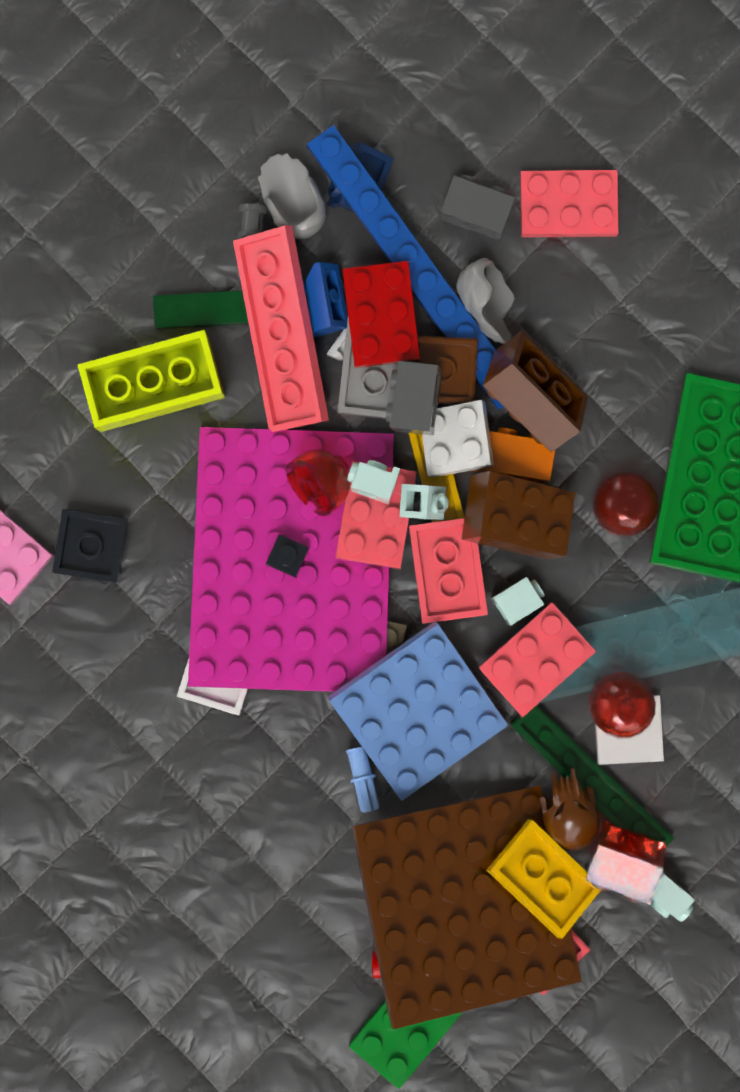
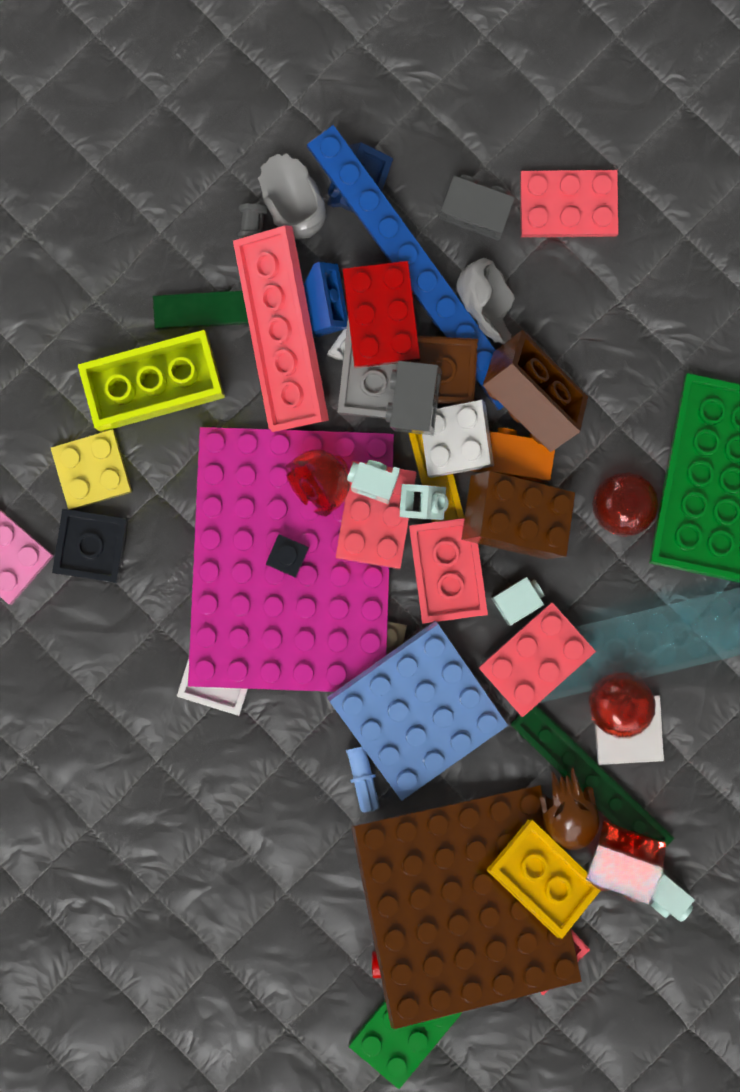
none -> light yellow plate [51,429,132,510]

